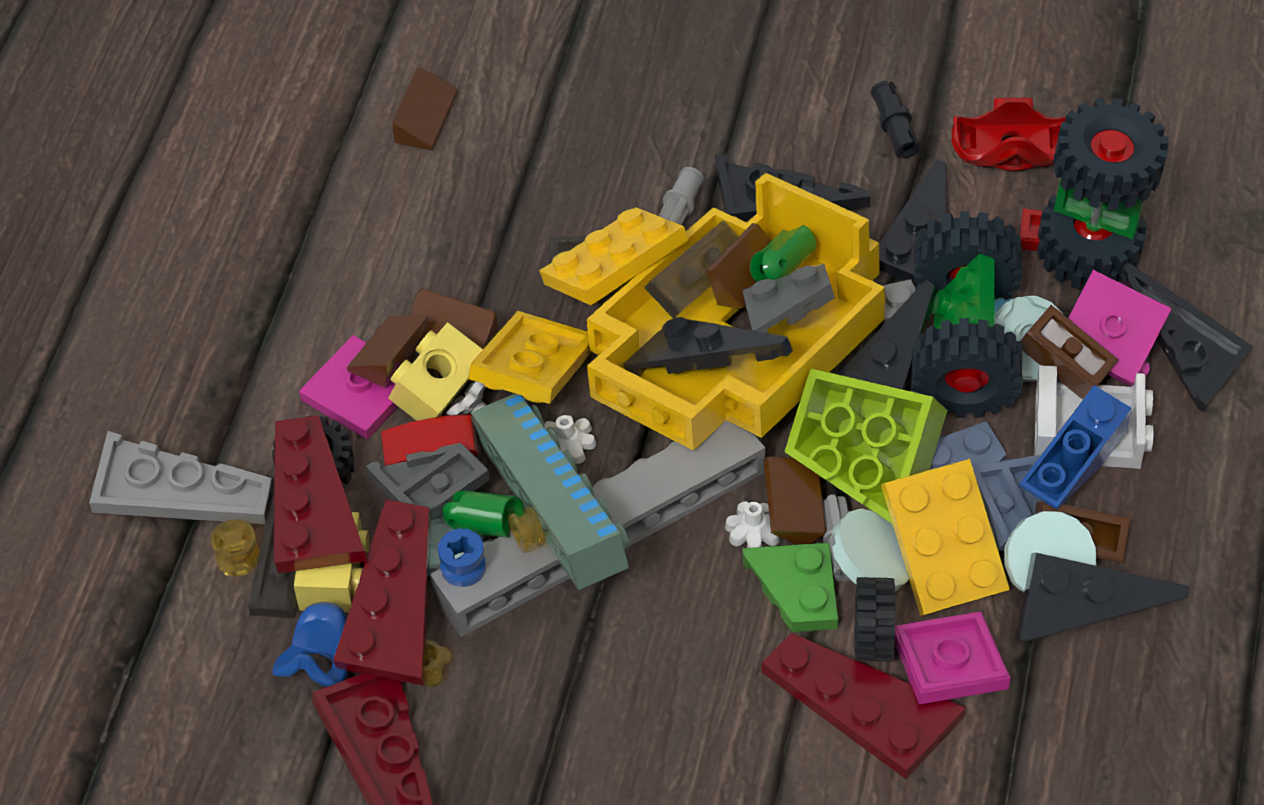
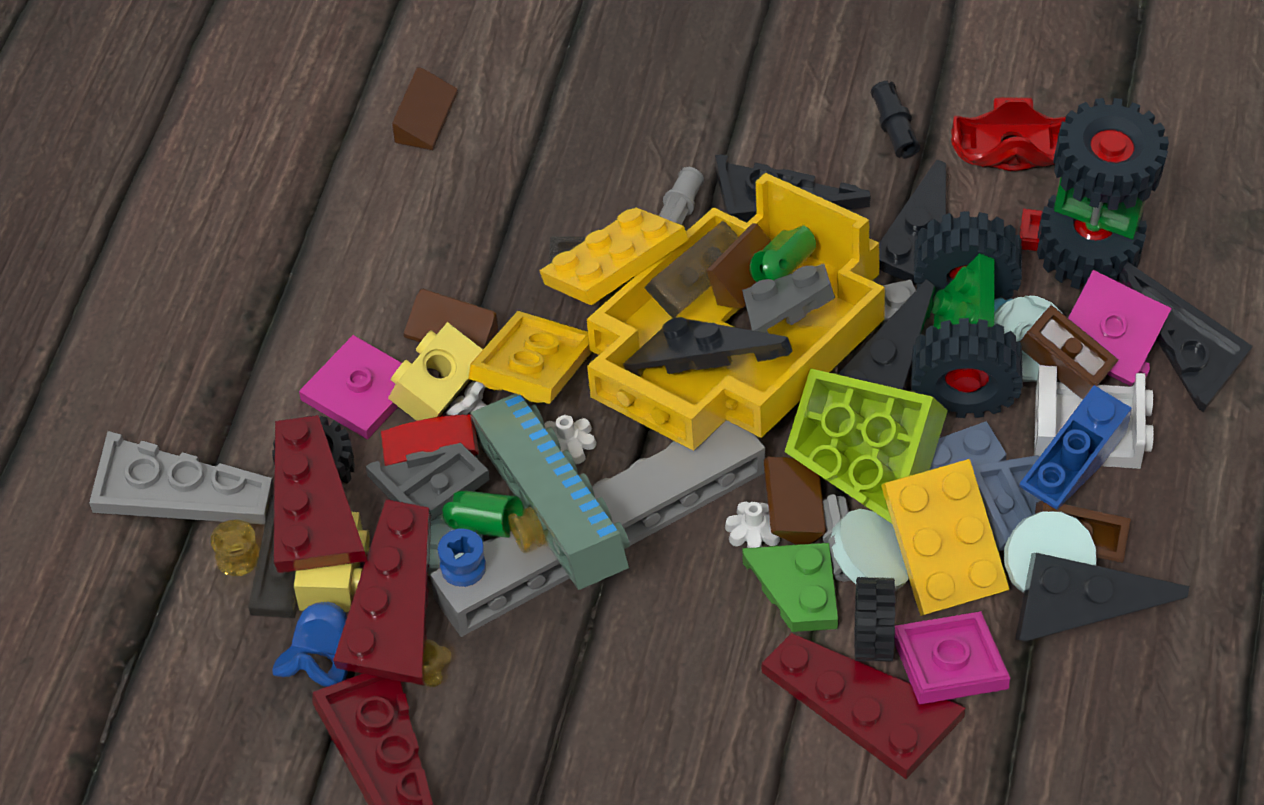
reddish brown slope [347,315,428,388] -> none

